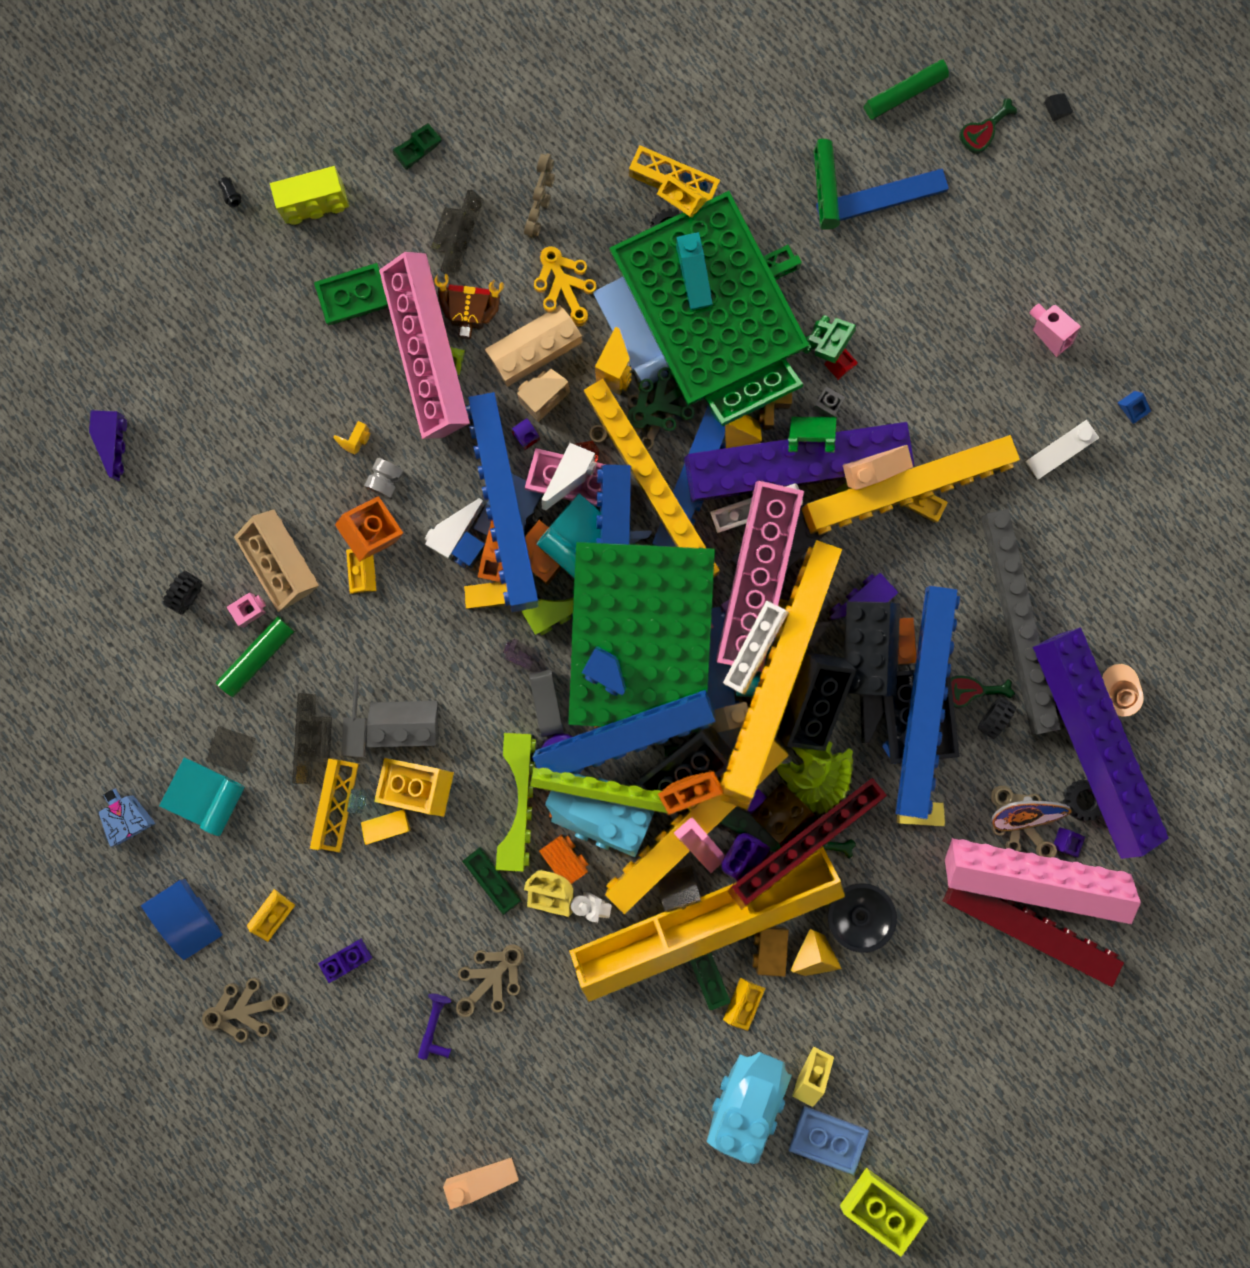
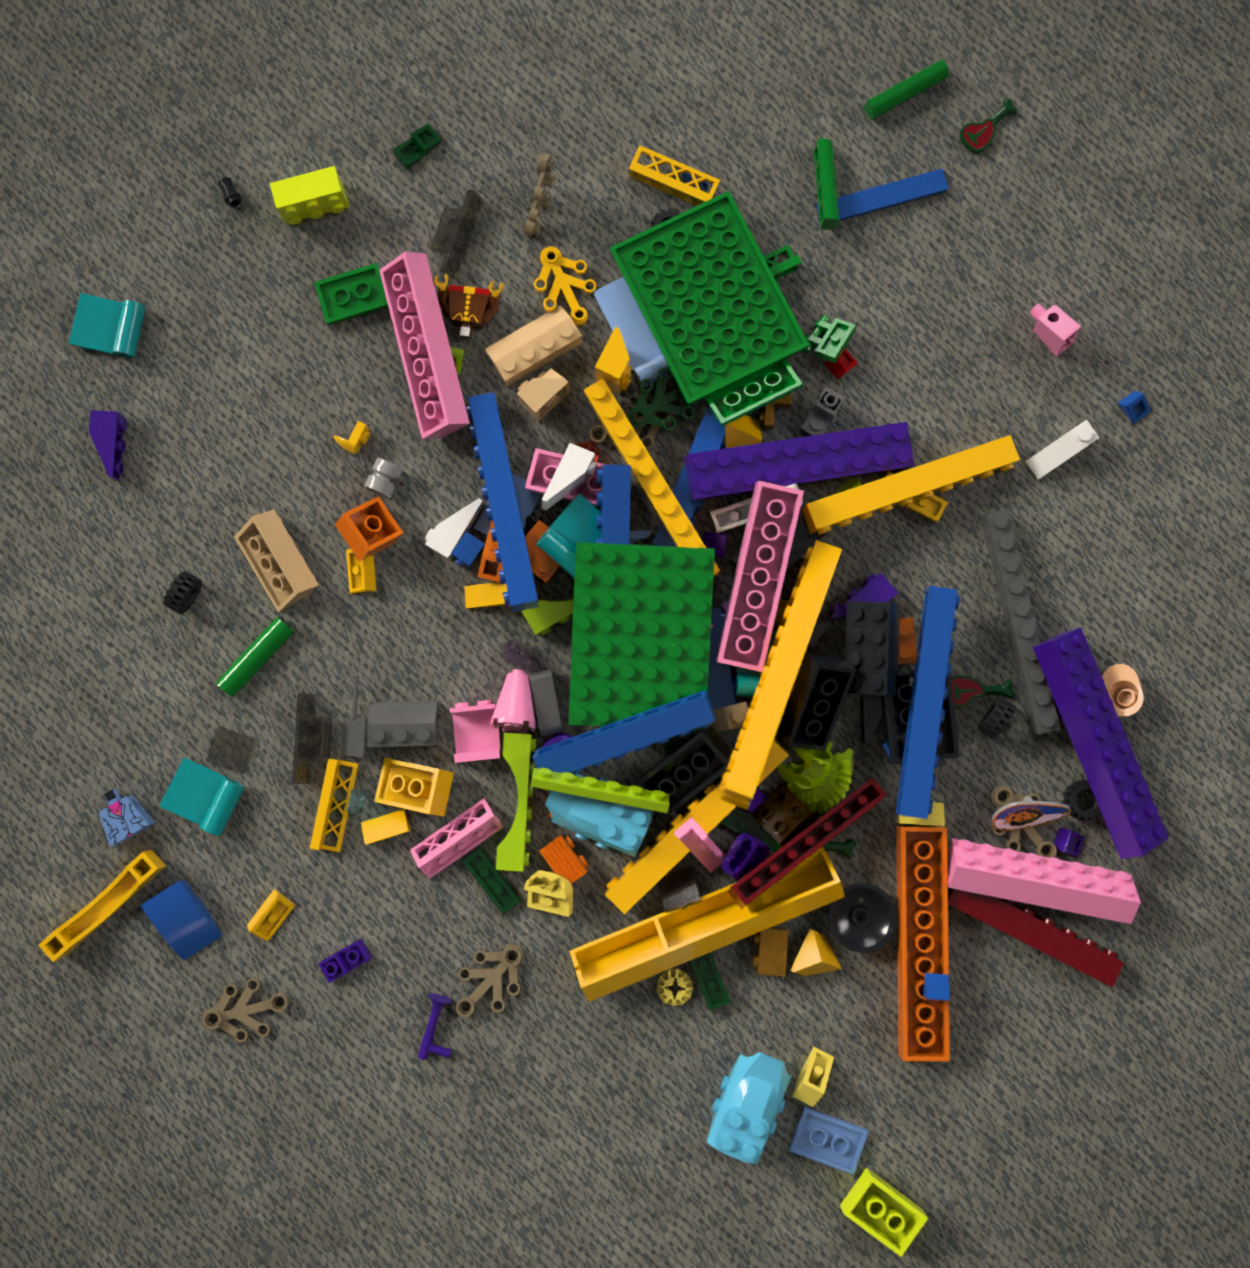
bright pink brick [227,593,266,628] -> none
light nougat slope [443,1157,519,1210] -> none
dark purple leg [511,418,541,451] -> none
white hips [571,892,611,922] -> none
blue slope [582,646,626,696] -> none
yellow slope [657,174,707,217] -> none
orange slope [658,771,723,814] -> none
teal slope [676,232,713,310] -> none
white brick [723,601,788,695] -> none
yellow slope [723,978,766,1031] -> none
green flag [788,417,837,453] -> none
light nougat slope [843,445,913,490] -> none
black slope [1044,93,1073,122] -> none
none -> yellow arch [38,850,167,962]
none -> teal door [68,293,146,358]
none -> bright pink fence [410,798,504,879]
none -> bright pink panel [450,700,502,763]
none -> bright pink cone [490,669,536,733]
none -> light yellow gear [657,969,693,1006]
none -> dark purple slope [703,531,726,557]
none -> orange brick [896,826,950,1061]
none -> blue slope [923,973,950,1001]

